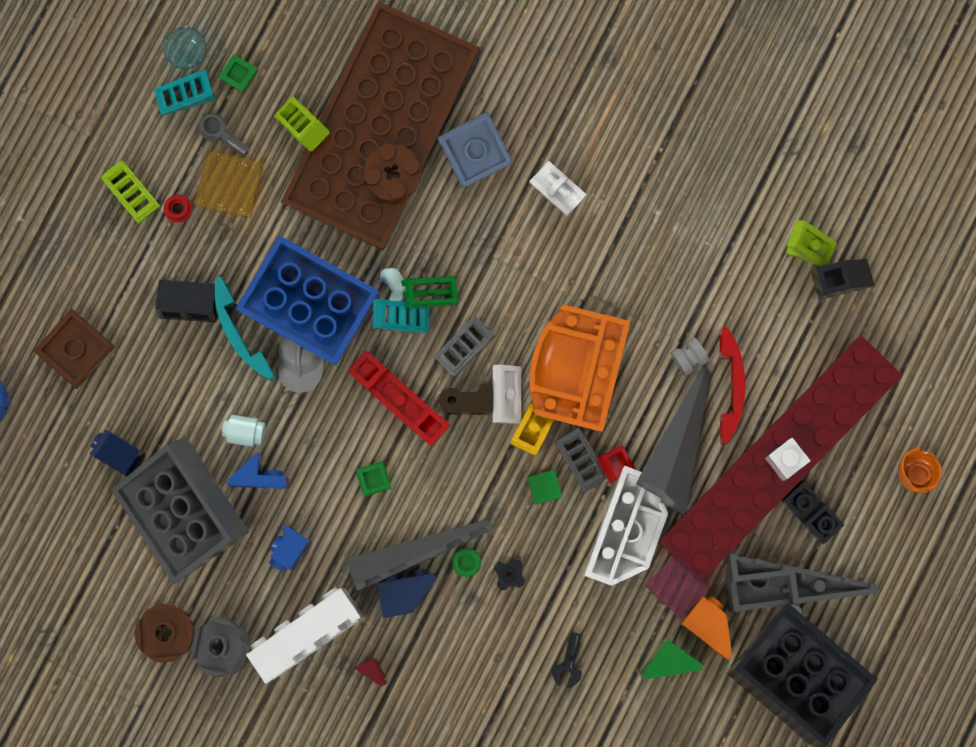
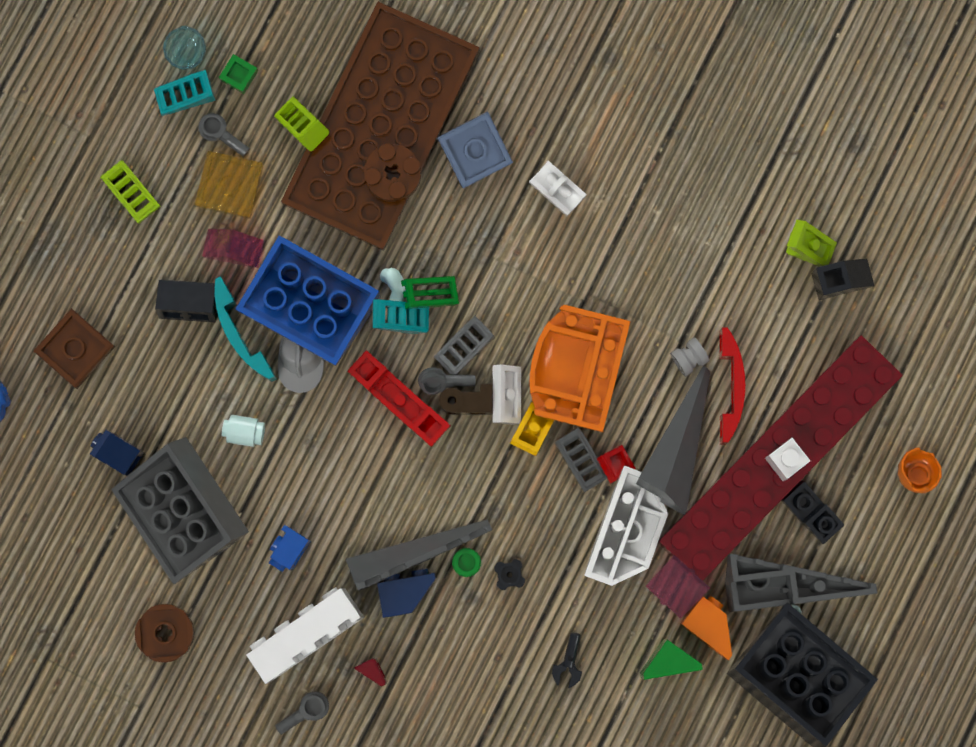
red plate [164,194,193,223] -> none
dark grey plate [191,618,248,677] -> none
blue slope [228,452,289,489] -> none
green tile [356,461,392,497] -> none
green tile [527,469,562,505] -> none
none -> clear pink slope [202,229,264,268]
none -> dark grey plate [275,691,329,735]
none -> dark grey plate [418,367,476,395]

